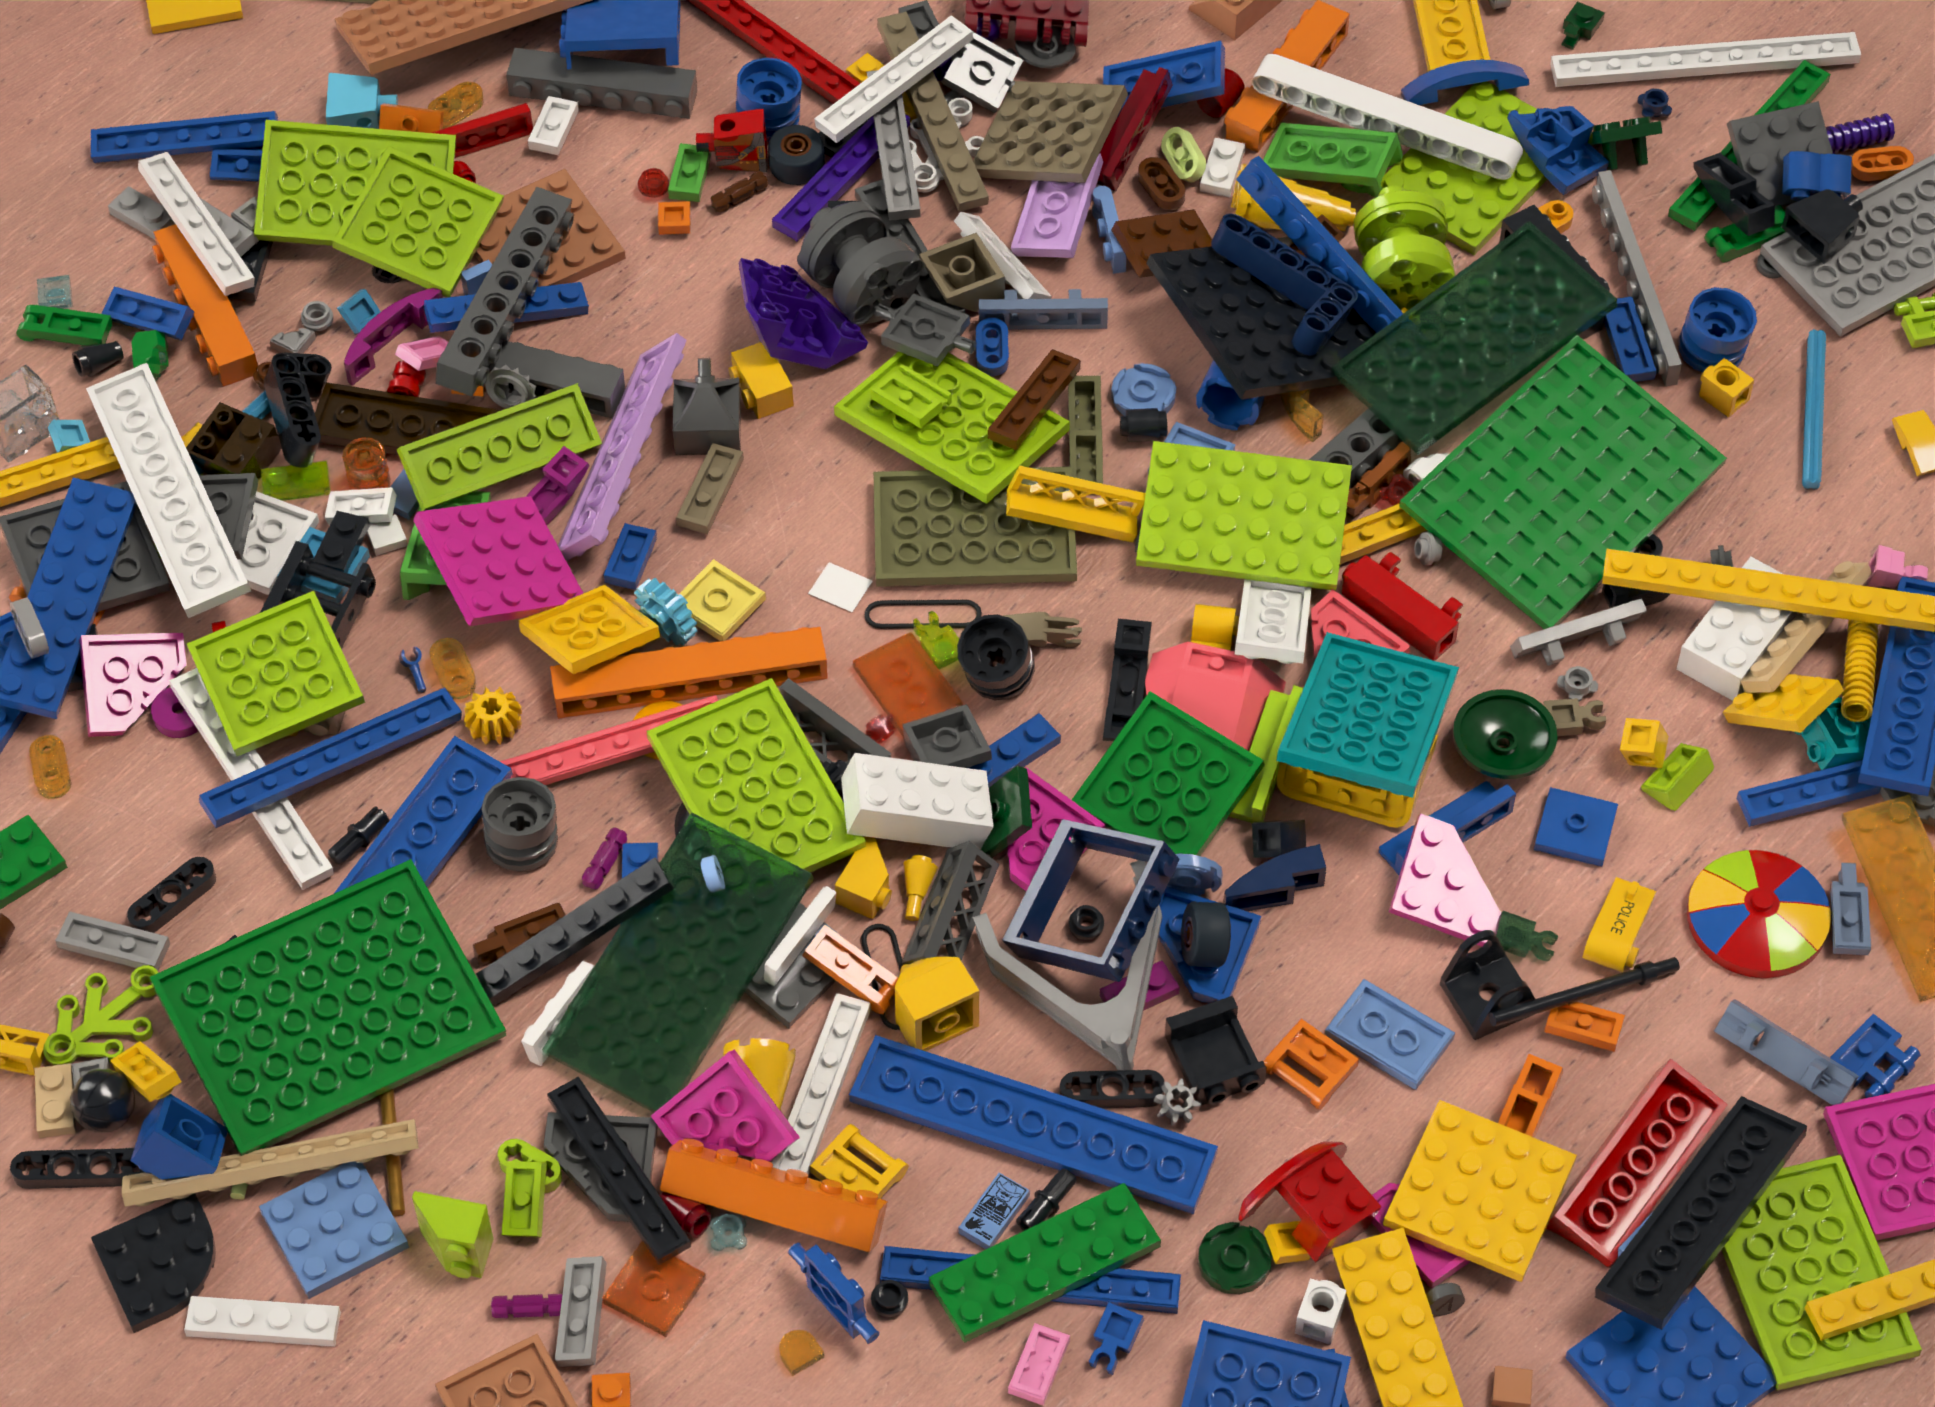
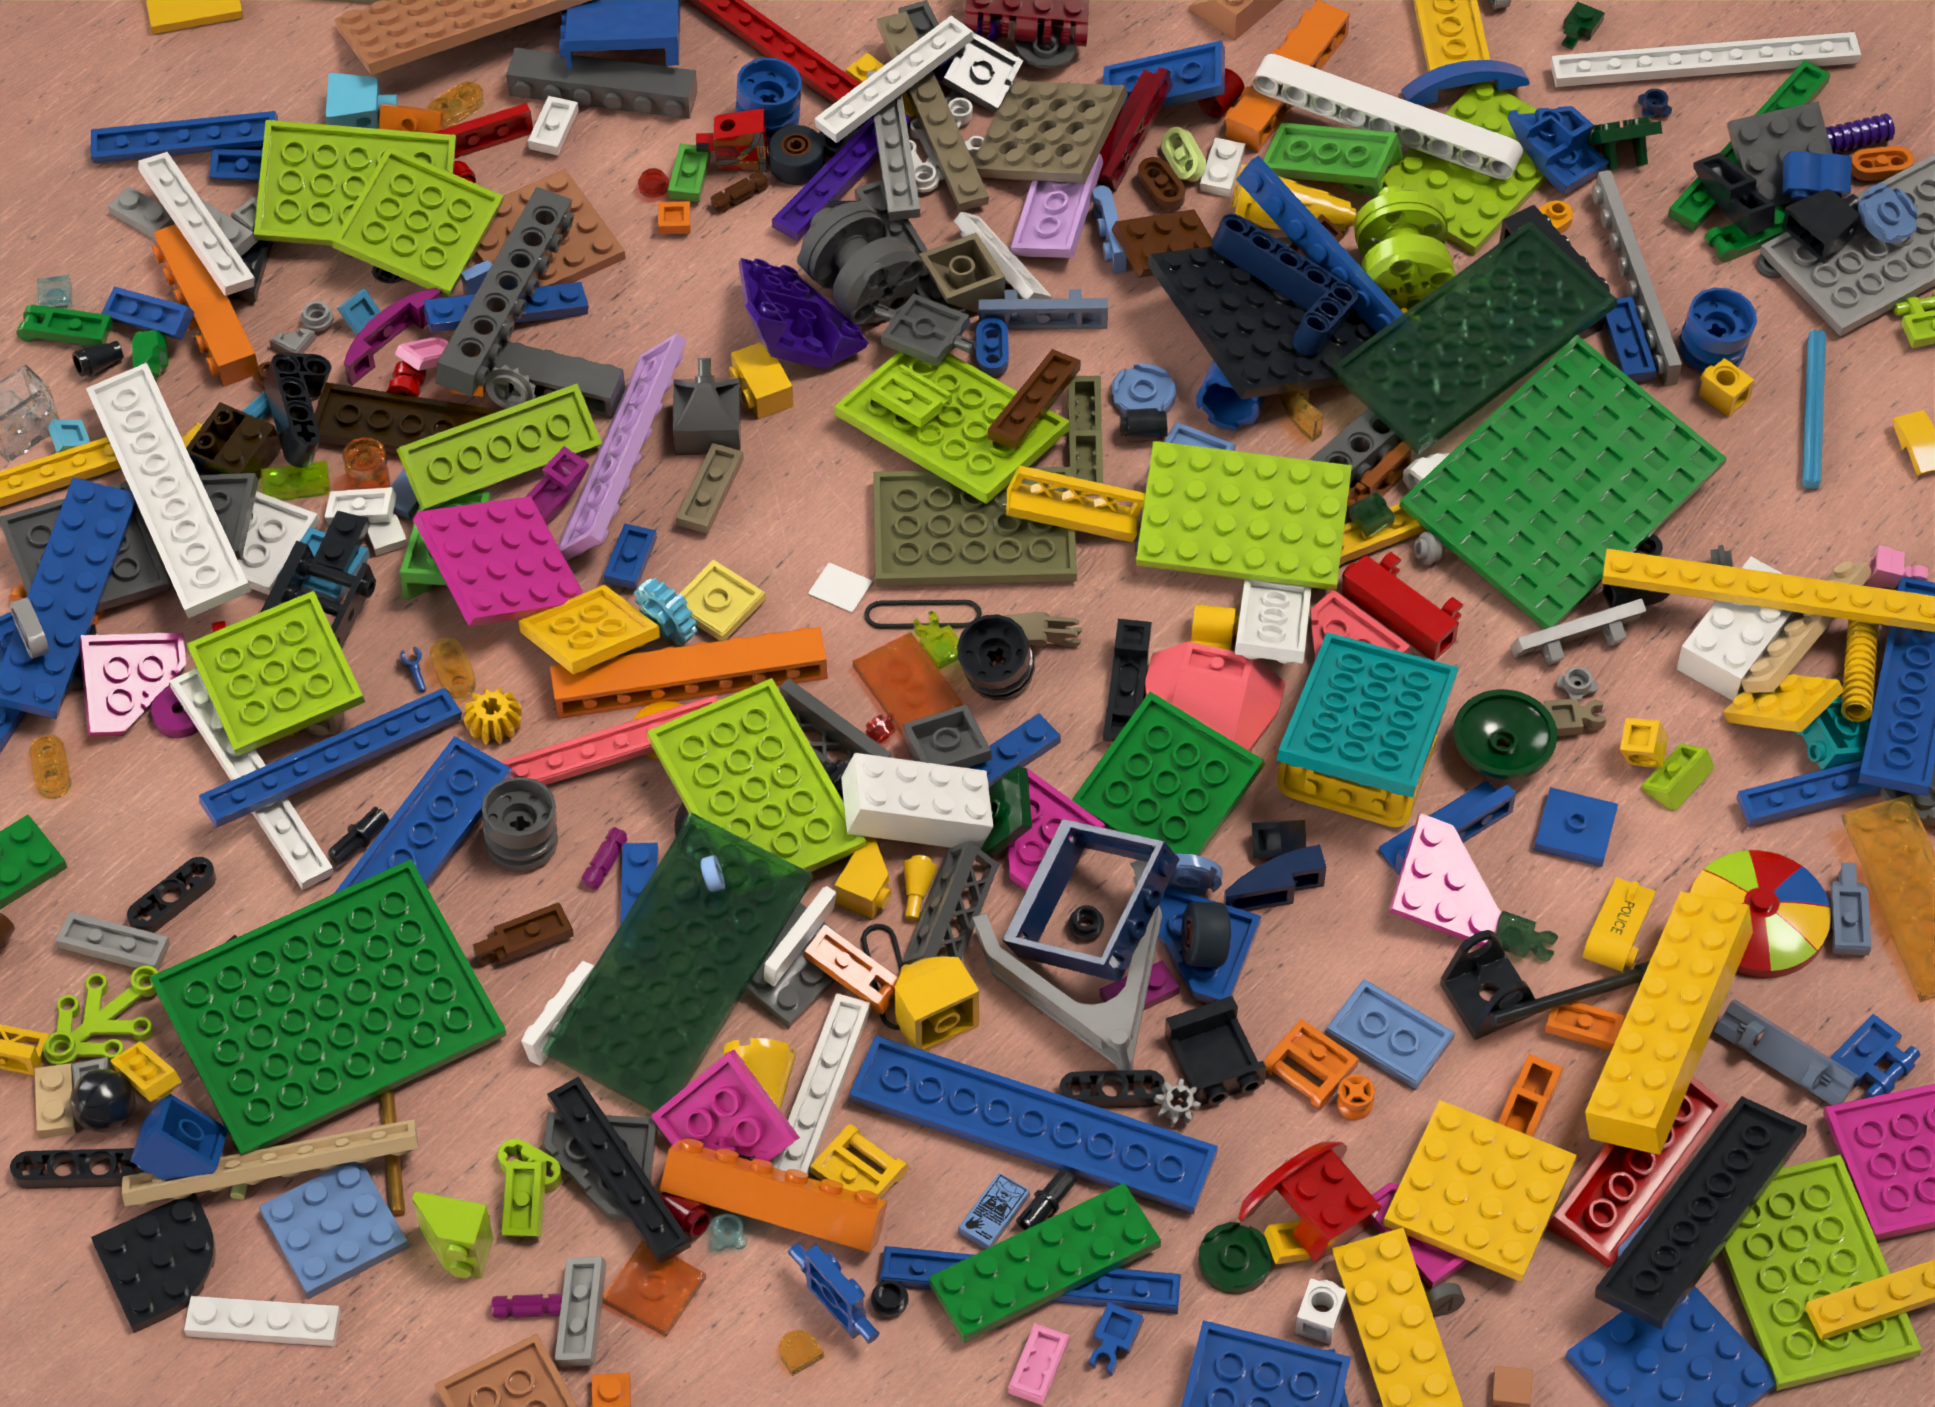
black plate [476,857,674,1005] -> none
lime fence [1229,685,1303,823] -> none
clear red plate [1379,474,1414,506] -> none
none -> orange wheel [1337,1074,1375,1120]
none -> clear green tile [1348,492,1395,537]
none -> yellow brick [1585,891,1753,1155]
none -> medium blue tile [1858,183,1918,244]

